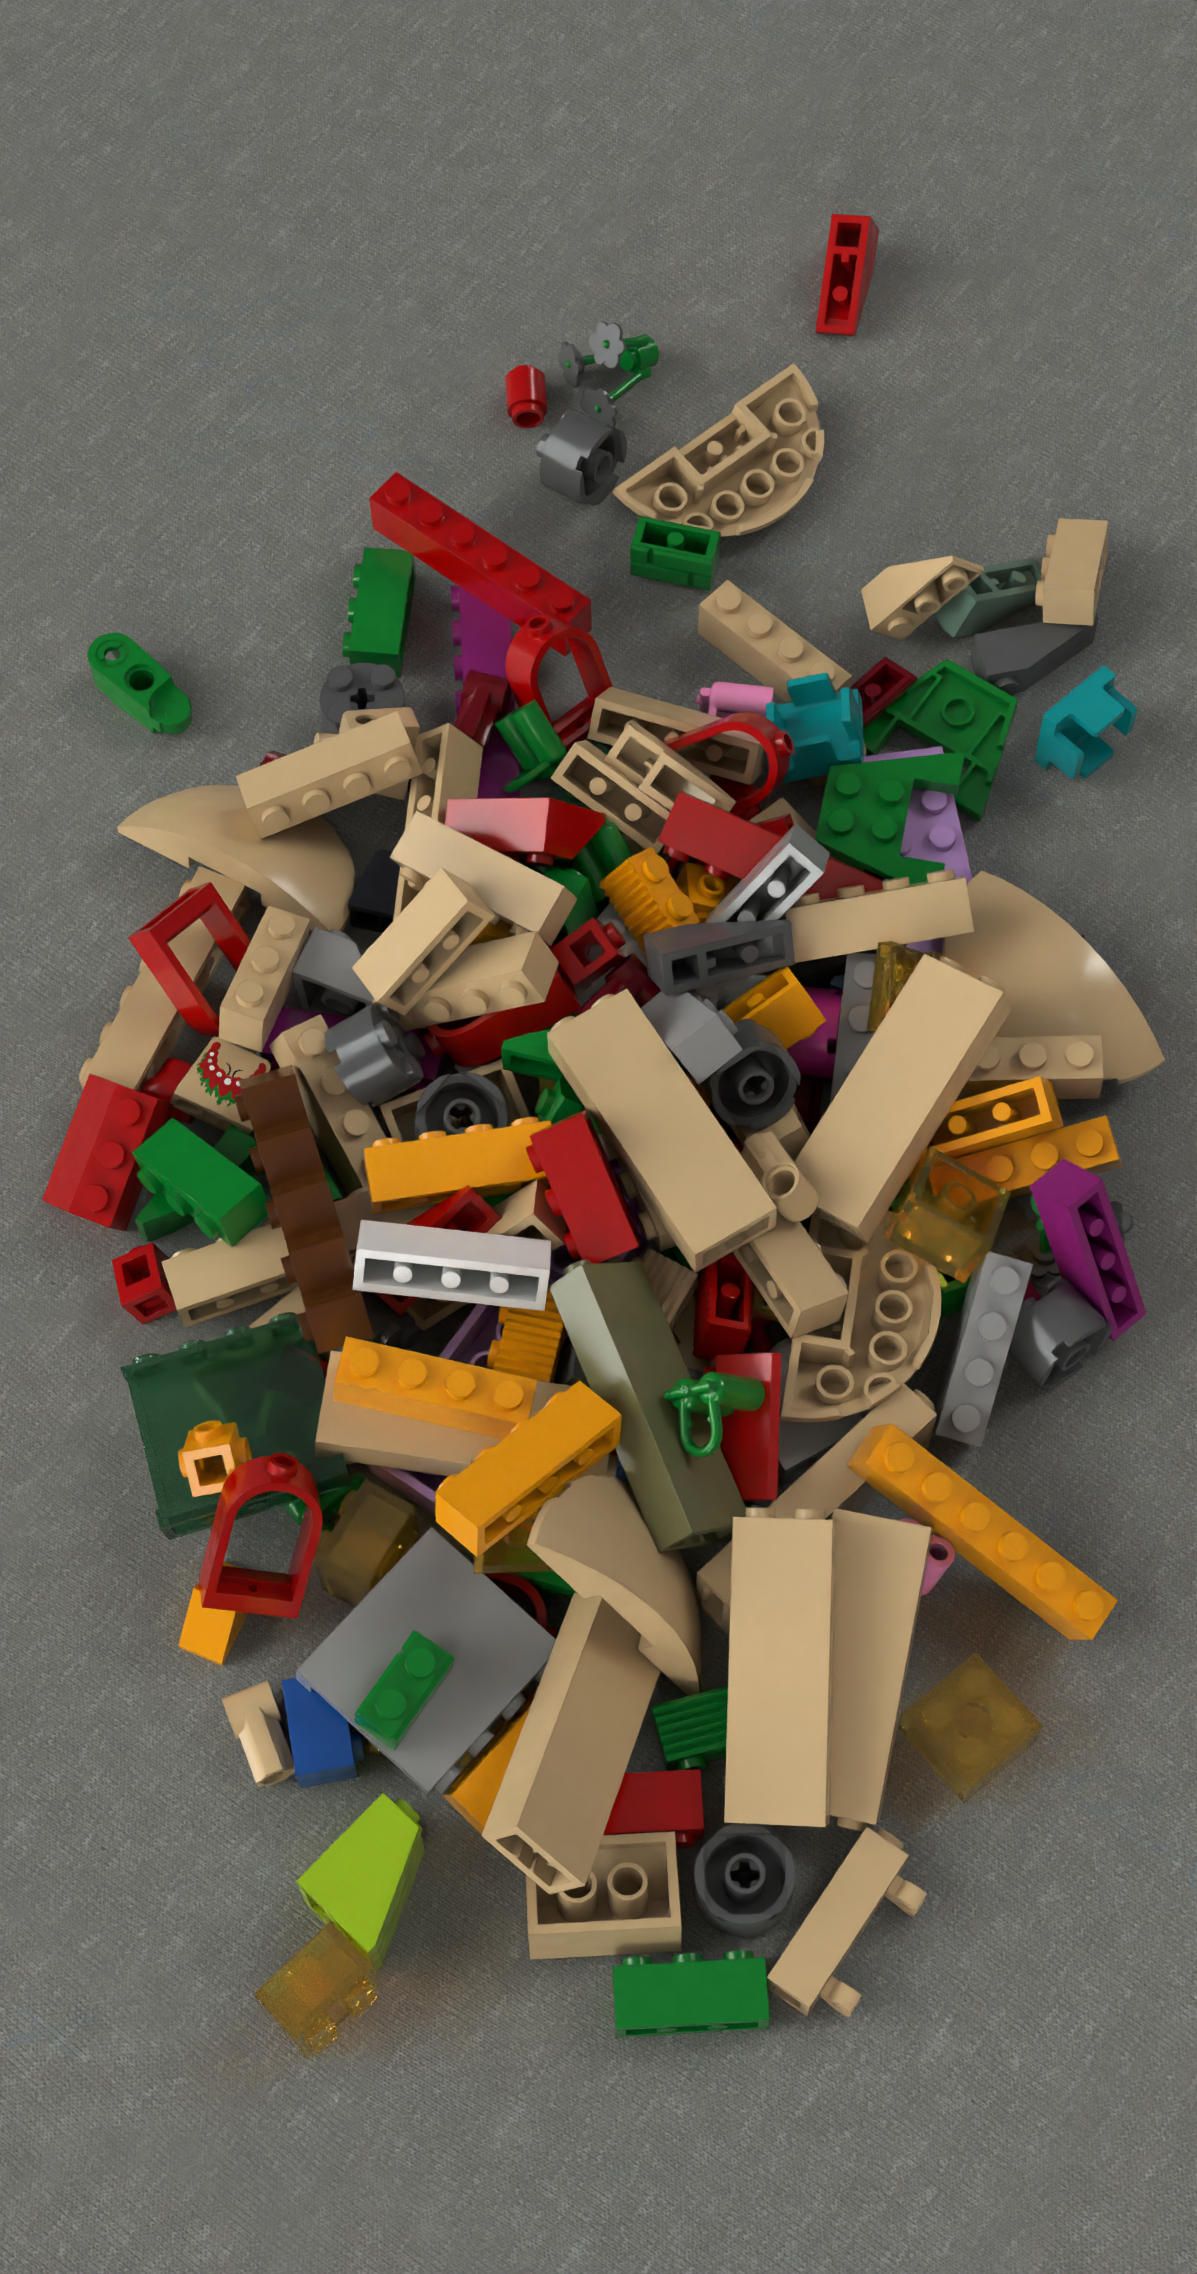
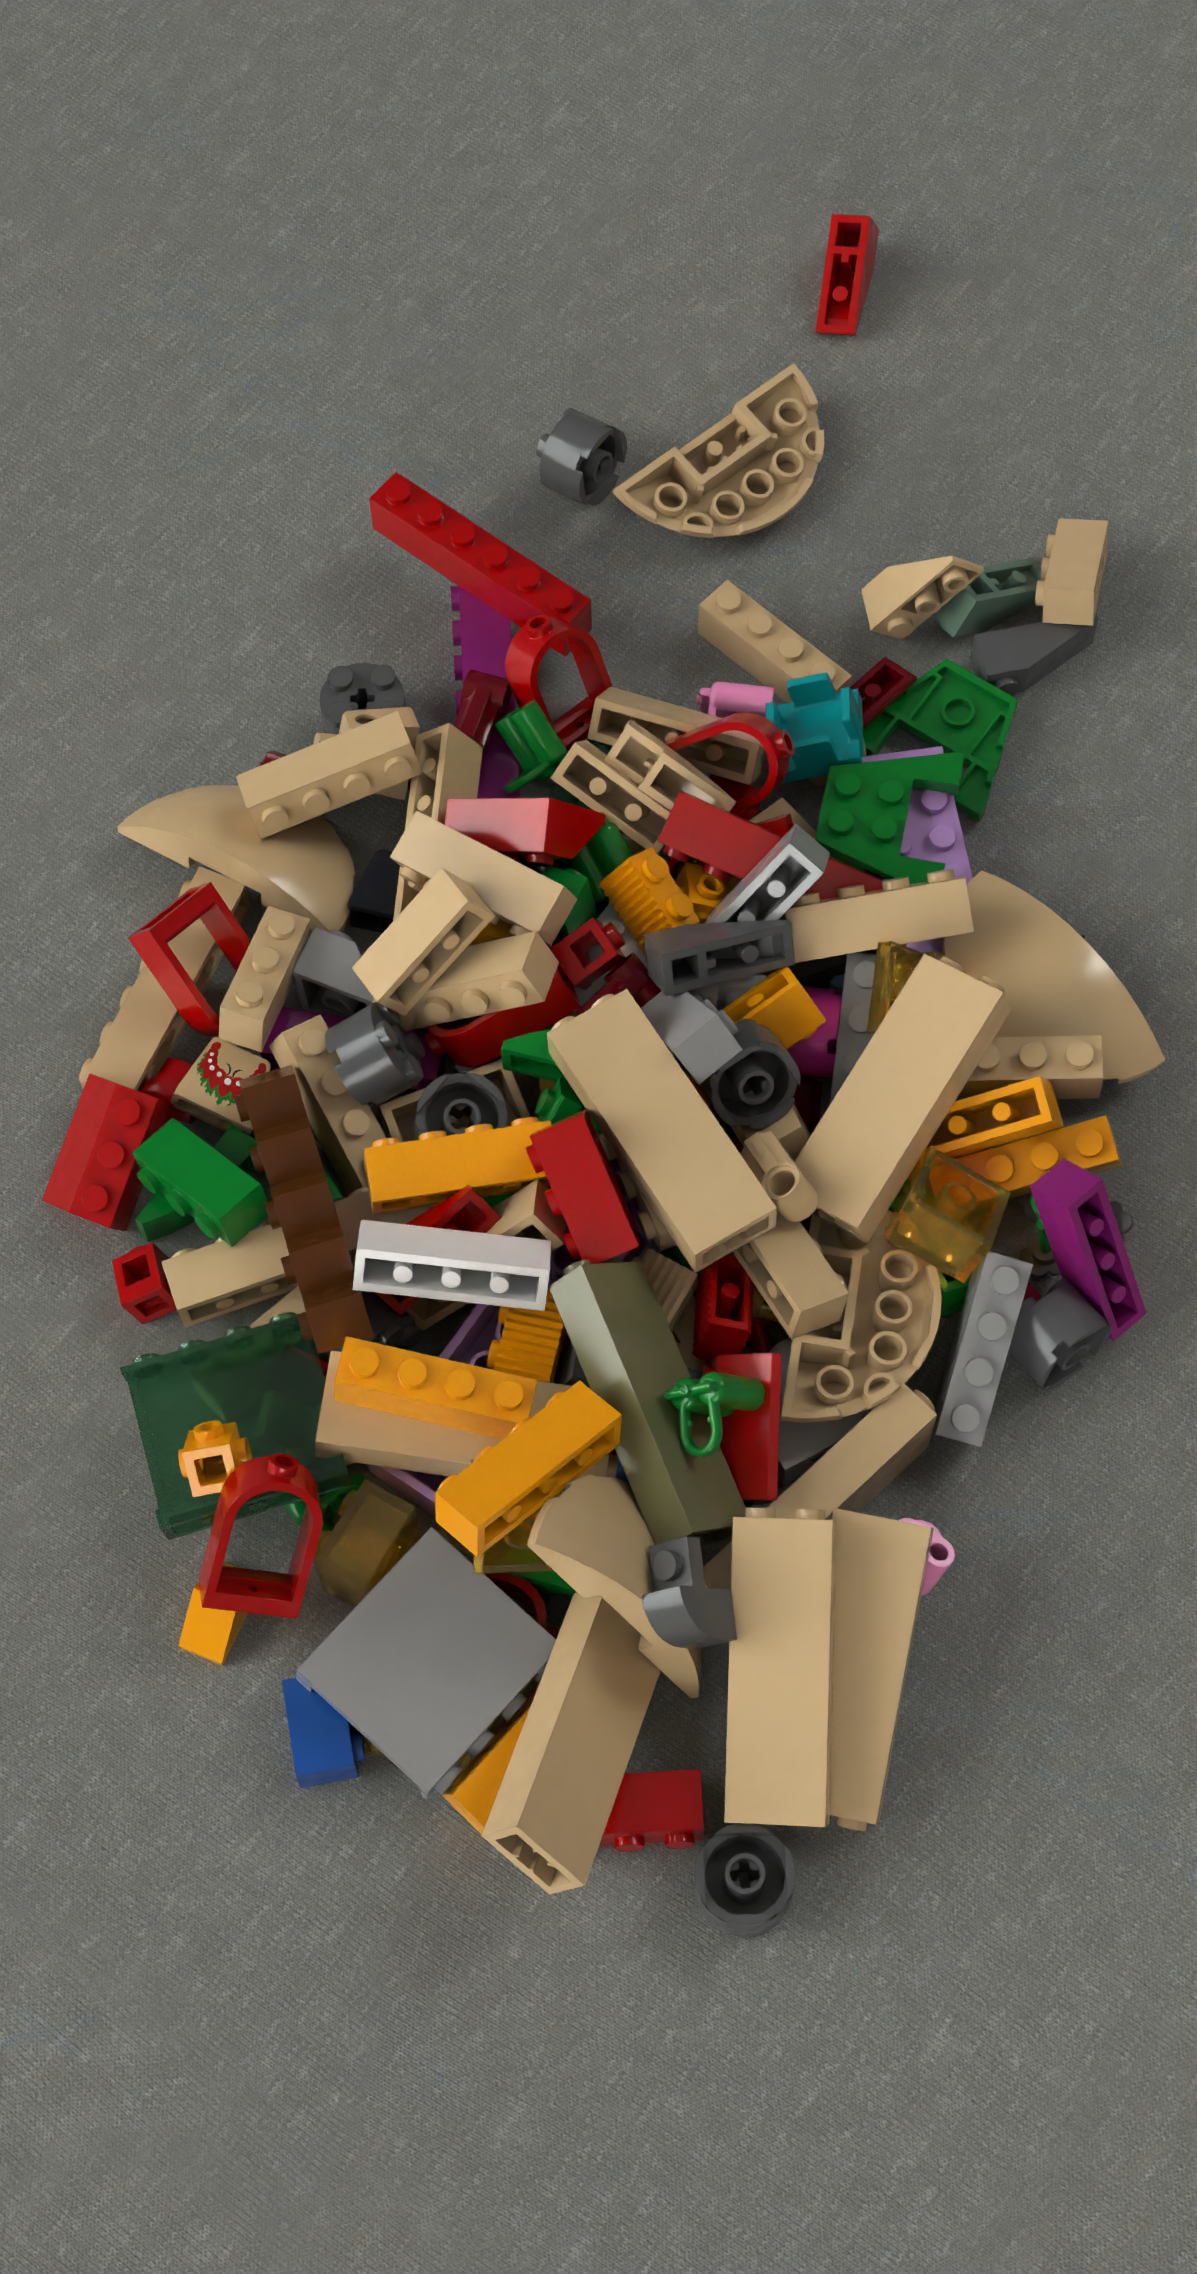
green piece [87,632,193,734] -> none
tan piece [221,1680,295,1787] -> none
clear yellow brick [253,1921,379,2058] -> none
lime slope [296,1793,425,1972] -> none
green brick [342,547,416,678] -> none
green brick [354,1630,455,1750] -> none
red brick [505,365,547,428] -> none
tan slope [526,1831,682,1960] -> none
dark grey plant [559,322,659,427] -> none
green brick [612,1950,770,2038] -> none
green brick [630,516,721,591] -> none
green brick [651,1686,728,1771] -> none
tan brick [767,1827,927,2018] -> none
light orange brick [846,1423,1118,1640] -> none
clear yellow brick [898,1652,1043,1803] -> none
teal panel [1034,665,1138,780] -> none
none -> dark grey brick [642,1536,737,1649]

